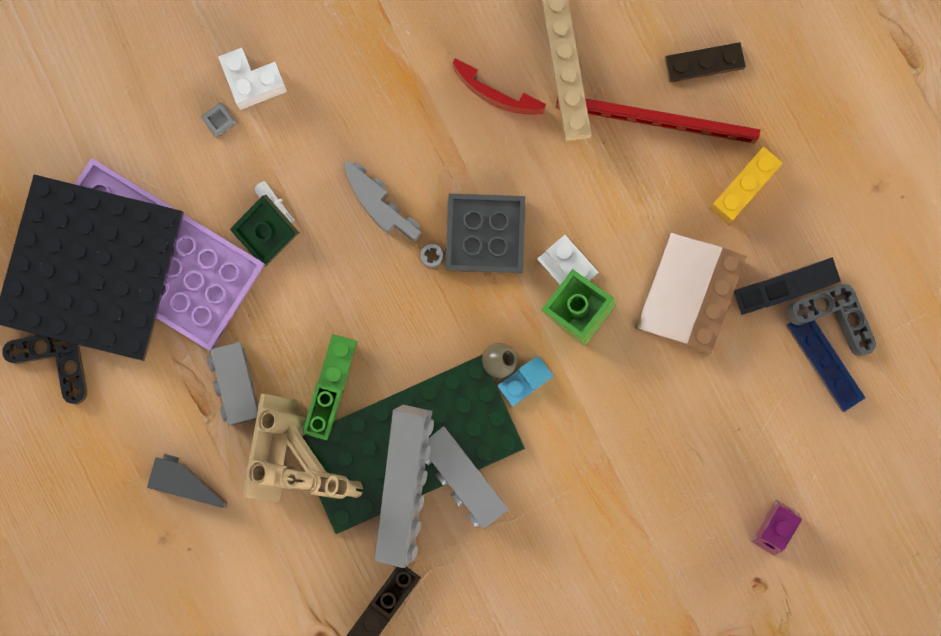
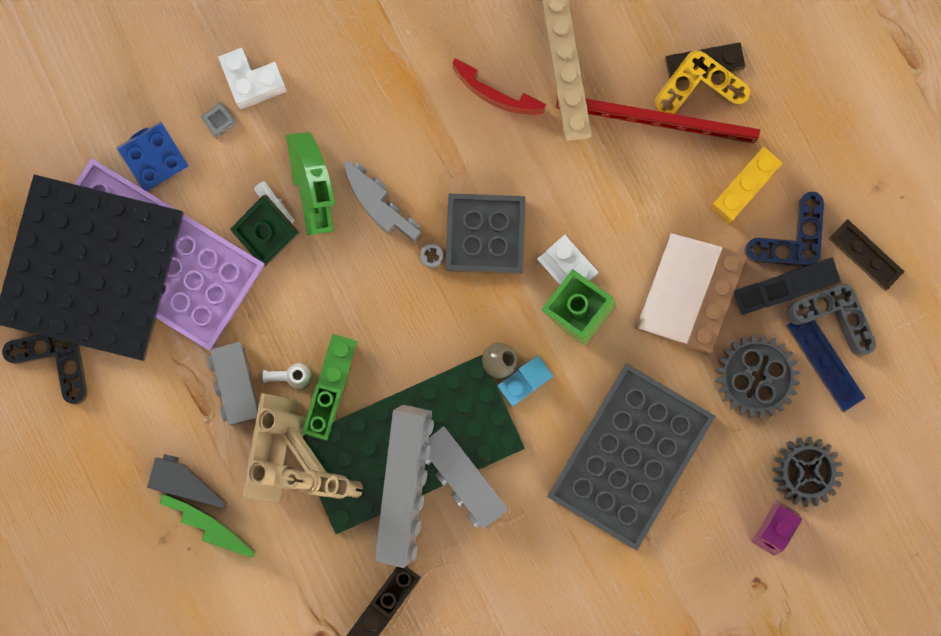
none -> blue plate [117,122,188,191]
none -> bright green slope [159,494,256,557]
none -> white bar [263,363,312,389]
none -> bright green slope [286,132,335,235]
none -> dark grey plate [547,363,715,551]
none -> yellow beam [654,50,750,114]
none -> dark grey gear [715,335,800,419]
none -> dark blue beam [744,192,824,266]
none -> dark grey gear [772,437,843,507]
none -> dark brown plate [829,219,905,291]

